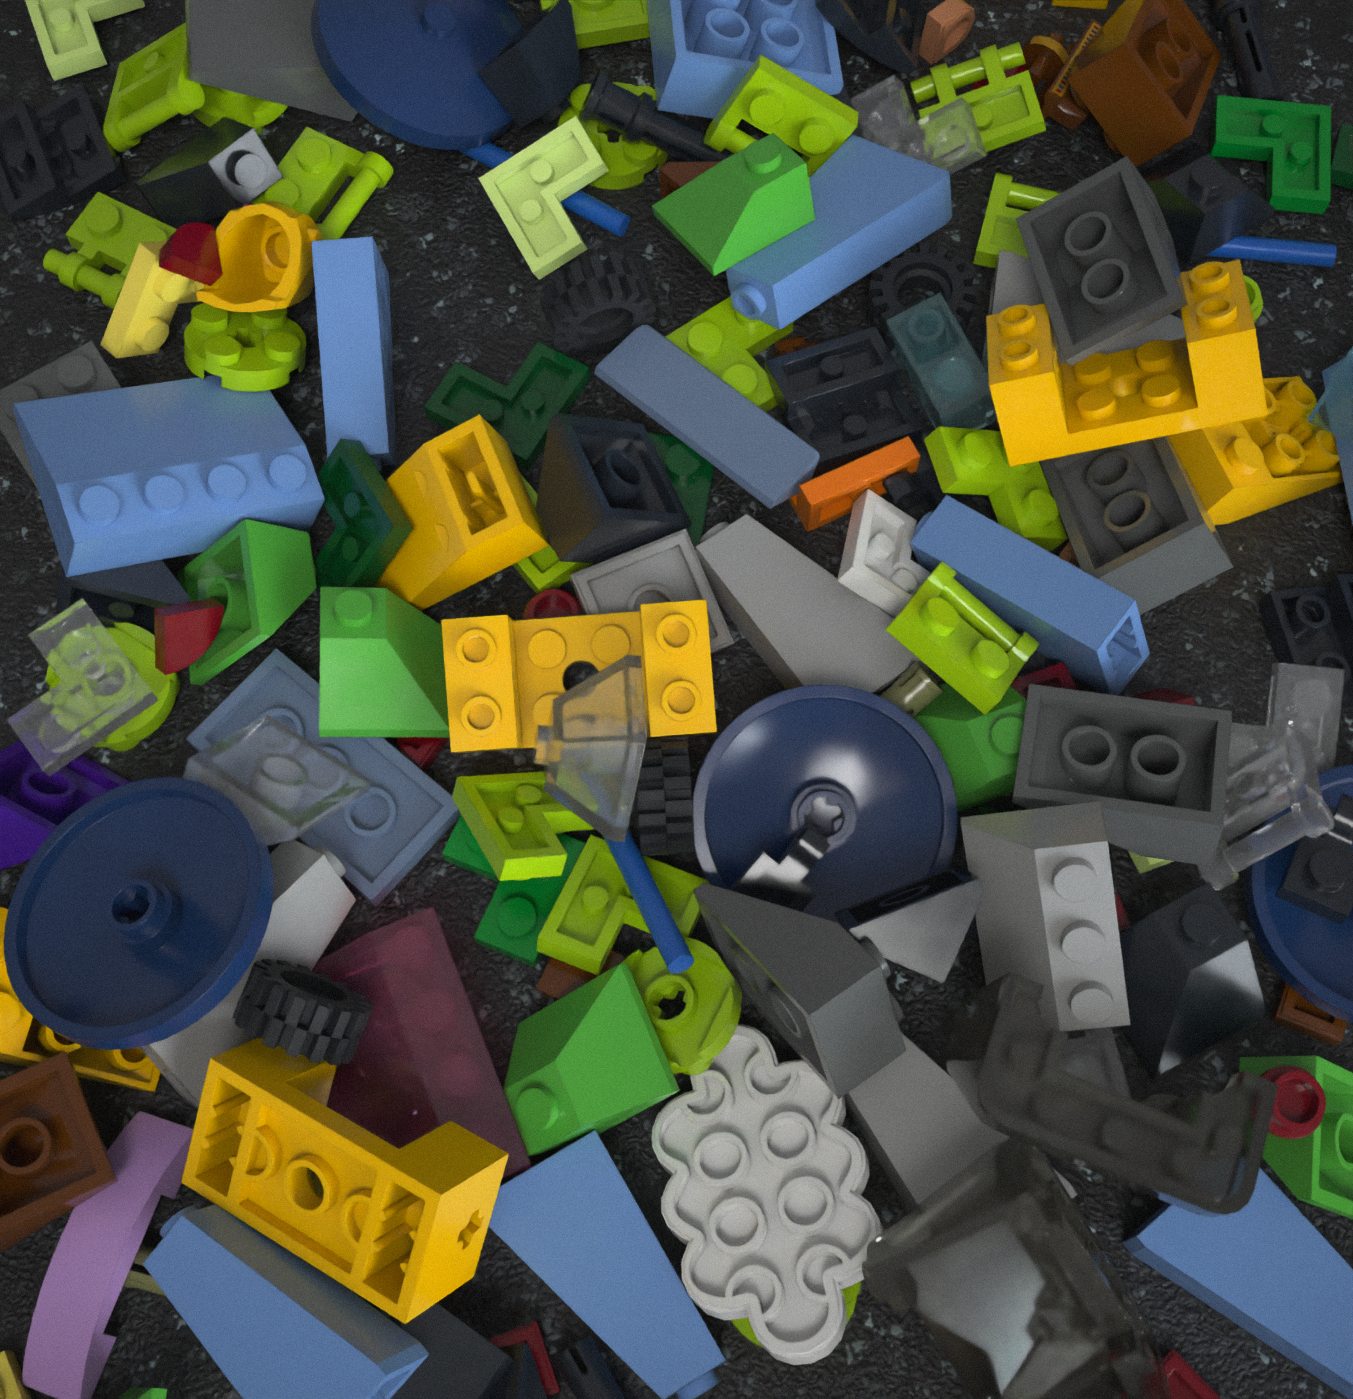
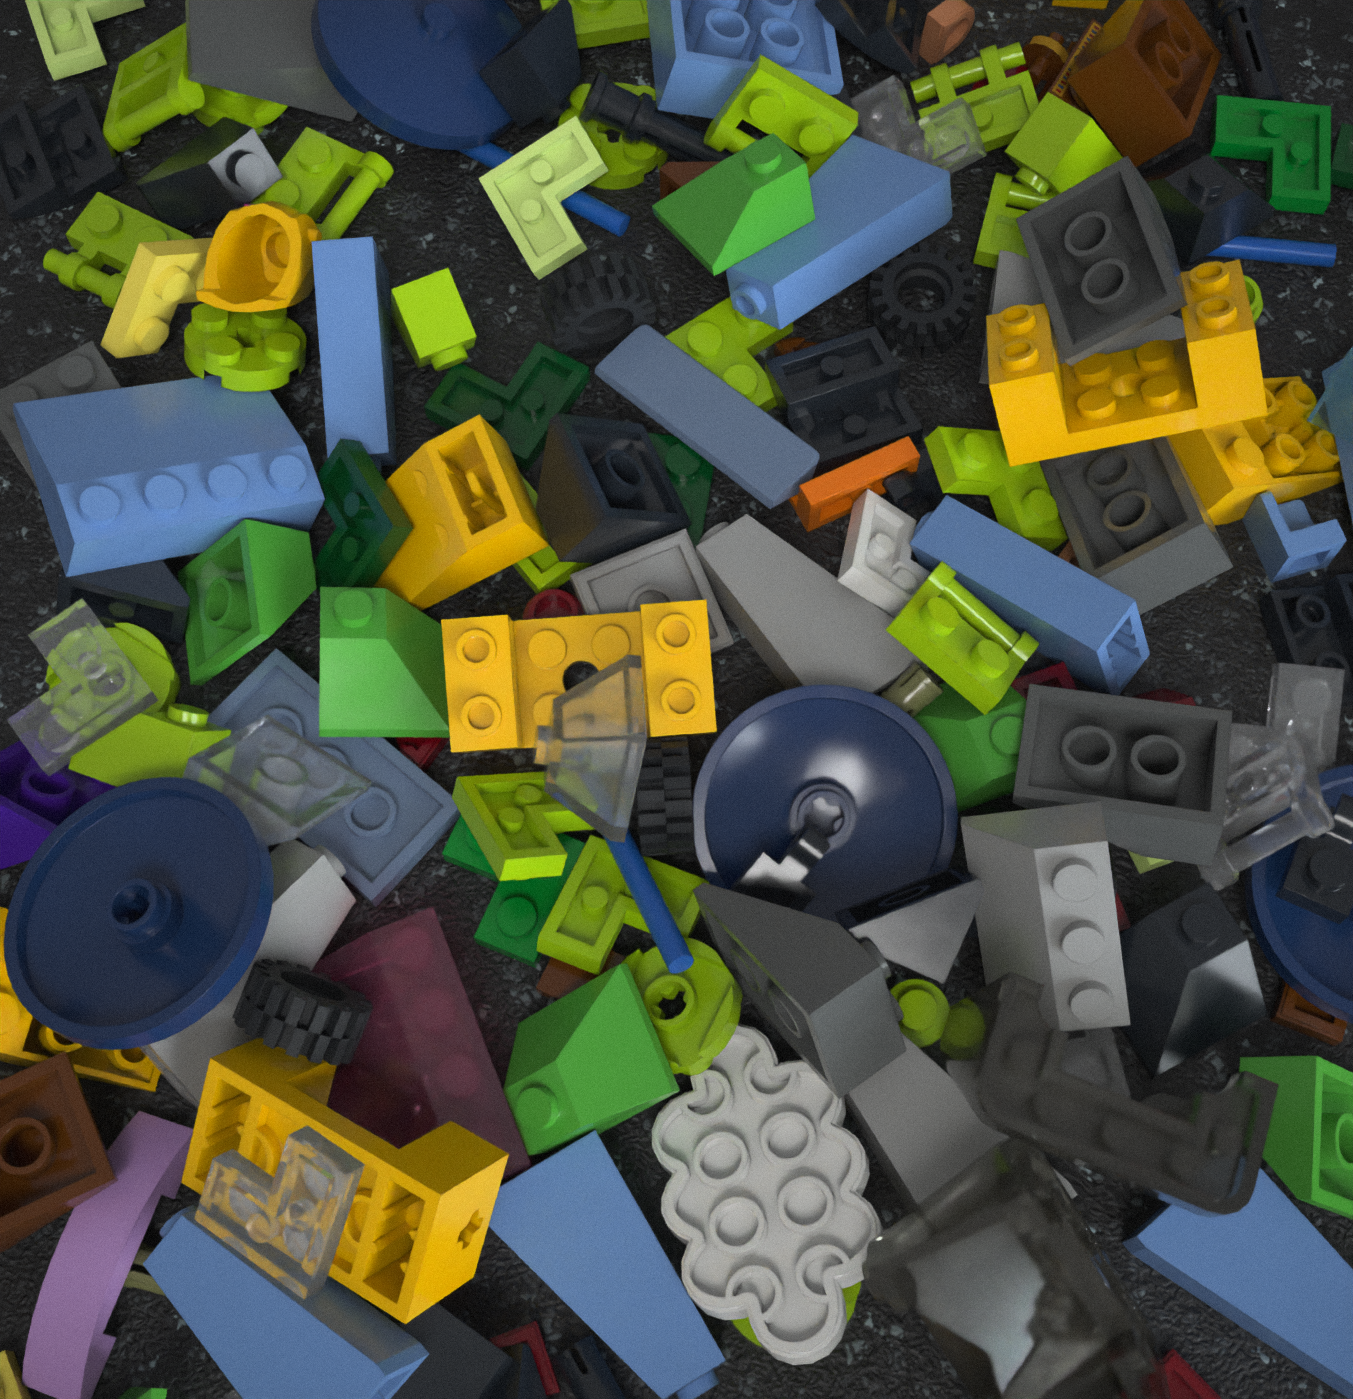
dark red tile [154,598,224,675] -> none
dark red tile [159,222,223,286] -> none
clear light blue slope [886,292,998,429] -> none
dark red plate [1251,1065,1326,1139] -> none
none -> lime slope [68,703,231,790]
none -> clear plate [194,1125,365,1300]
none -> lime slope [390,268,477,371]
none -> lime plate [890,979,950,1048]
none -> lime slope [1004,92,1123,197]
none -> medium blue panel [1242,491,1347,583]

